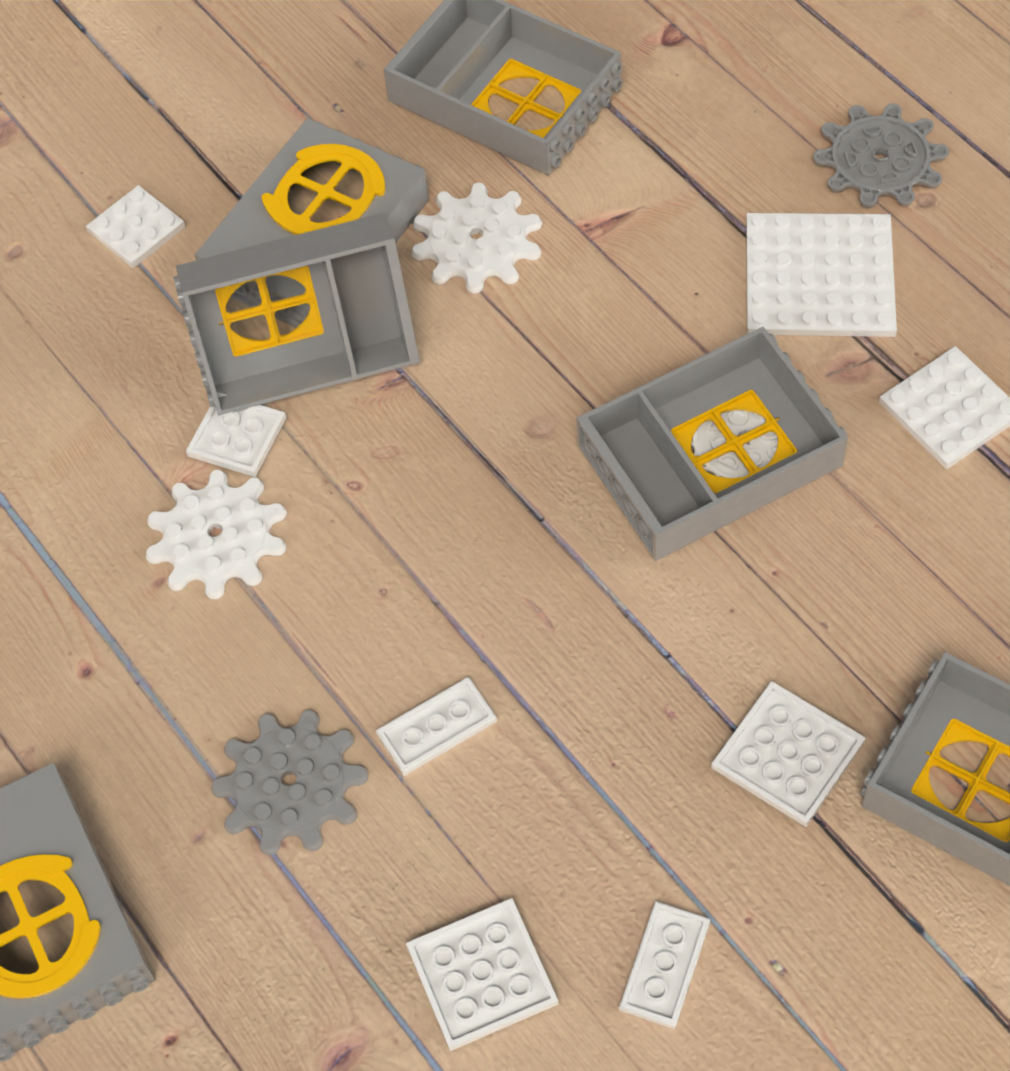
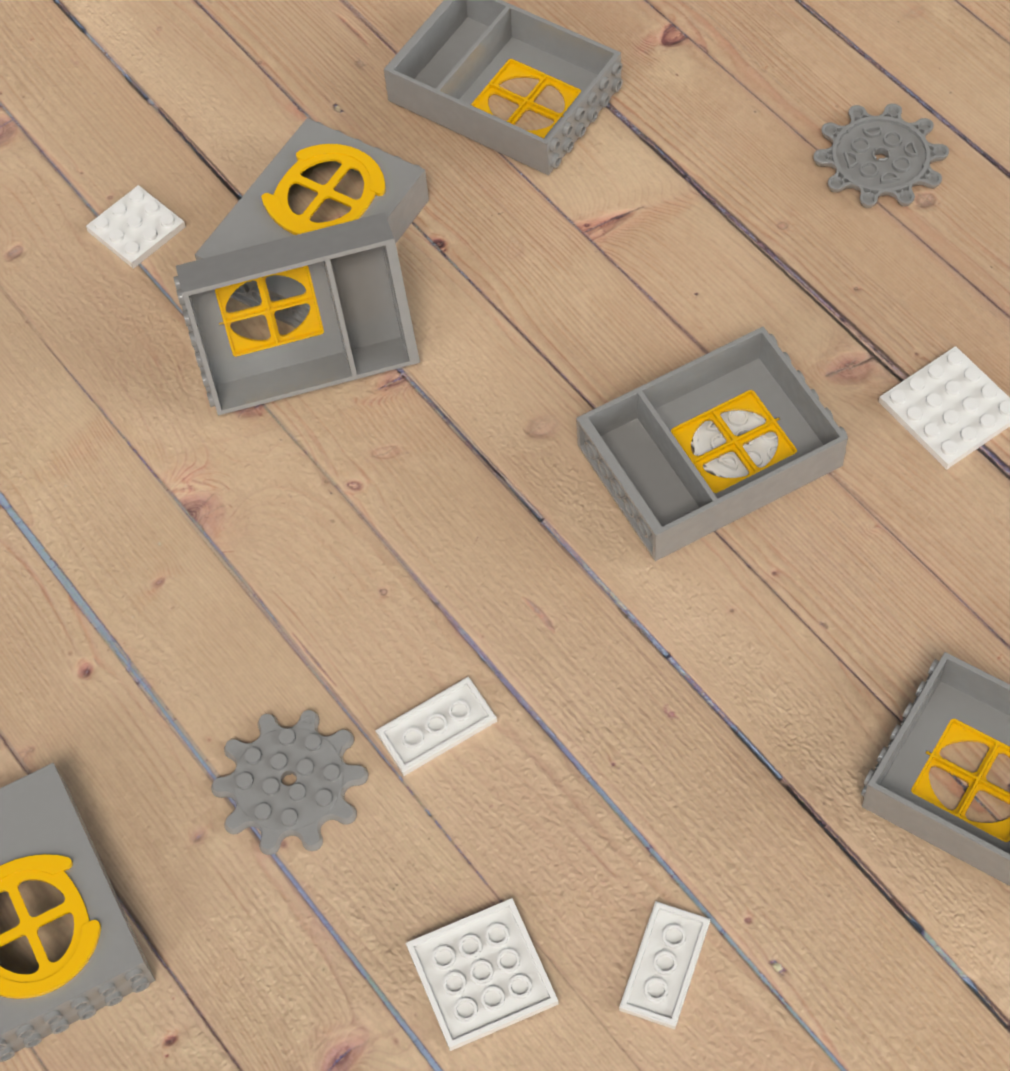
white plate [145,470,287,600] -> none
white plate [186,392,287,477] -> none
white plate [411,182,542,294] -> none
white plate [711,681,866,827] -> none
white plate [746,213,897,337] -> none

